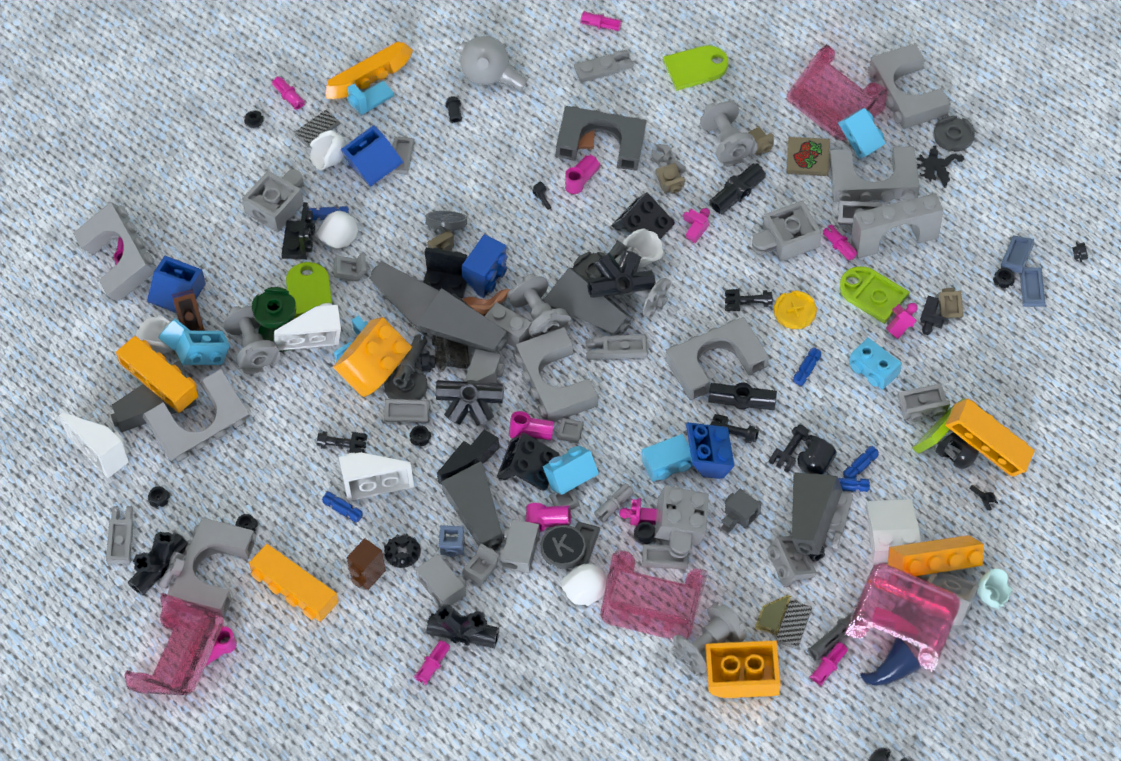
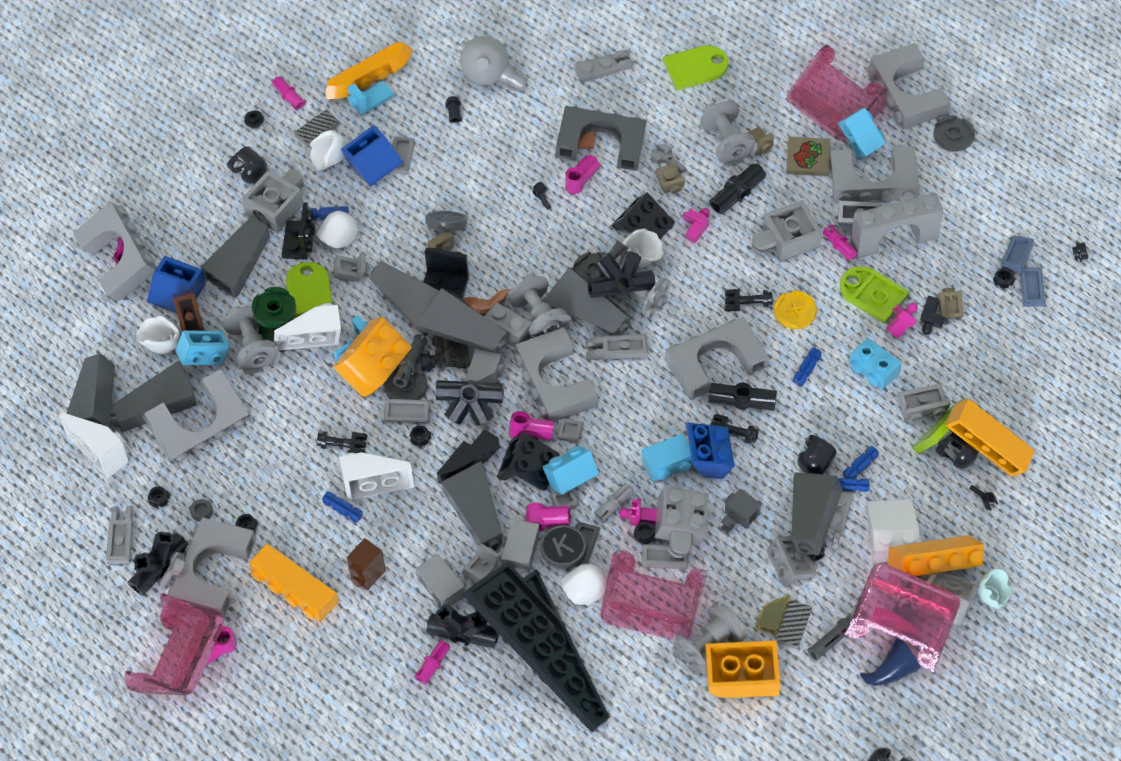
light orange brick [116,336,198,413] -> none
medium azure slope [158,319,190,350] -> none
black gear [384,533,421,568] -> none
sand blue brick [439,525,465,557] -> none
blue slope [462,234,508,298] -> none
dark pink axle [581,11,621,31] -> none
black hinge [769,424,809,473] -> none
dark pink axle [810,642,848,686] -> none
black piece [917,145,964,188] -> none
none -> dark grey slope [67,354,115,427]
none -> dark grey tile [190,499,213,522]
none -> dark grey slope [201,216,270,299]
none -> black helmet [227,146,267,184]
none -> black wing [463,561,610,733]

